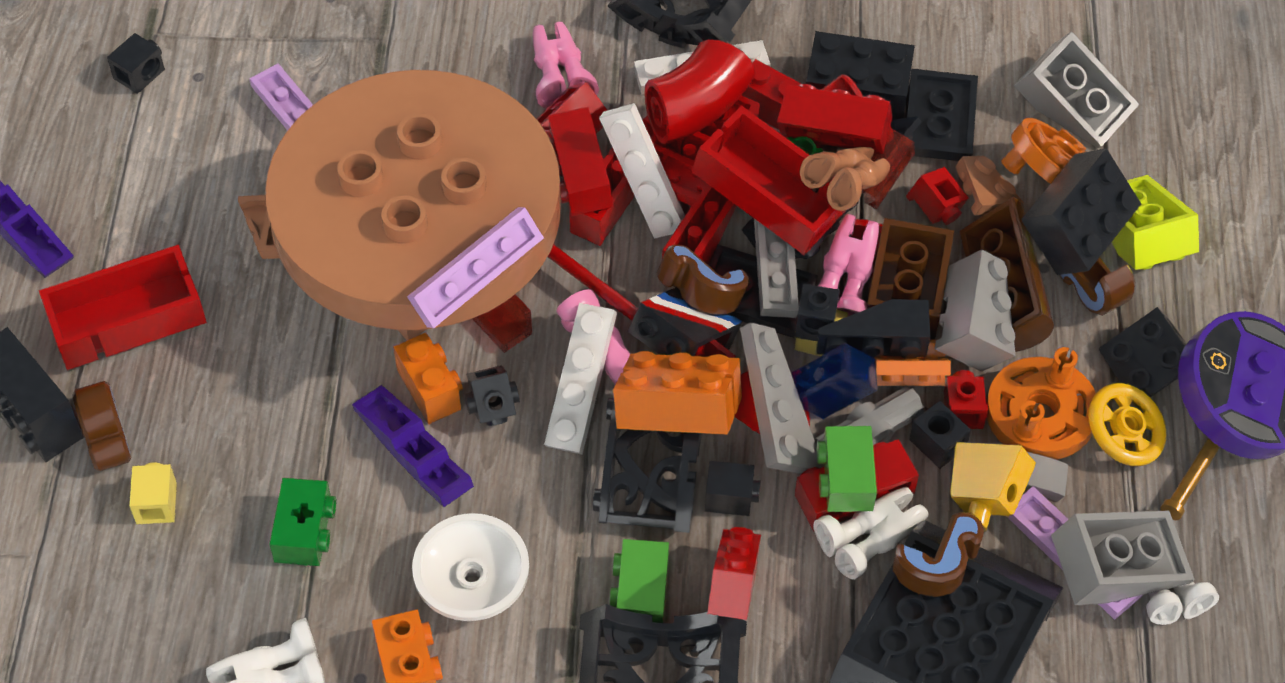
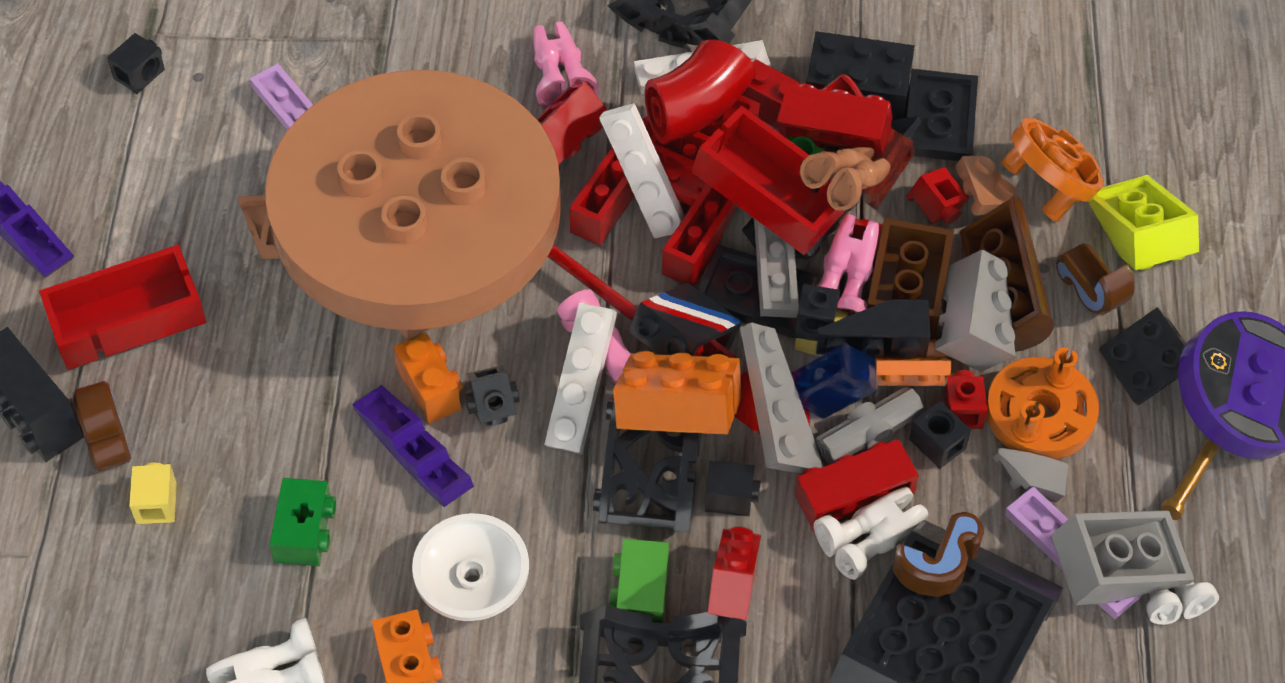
lavender plate [407,207,544,328] -> none
clear red panel [472,294,532,353] -> none
red brick [545,107,613,216] -> none
reddish brown animal [656,245,749,315] -> none
bright green brick [817,426,877,512] -> none
yellow torso [950,442,1036,532] -> none
light grey slope [1013,31,1139,148] -> none
black brick [1021,148,1141,275] -> none
yellow plate [1089,383,1166,466] -> none

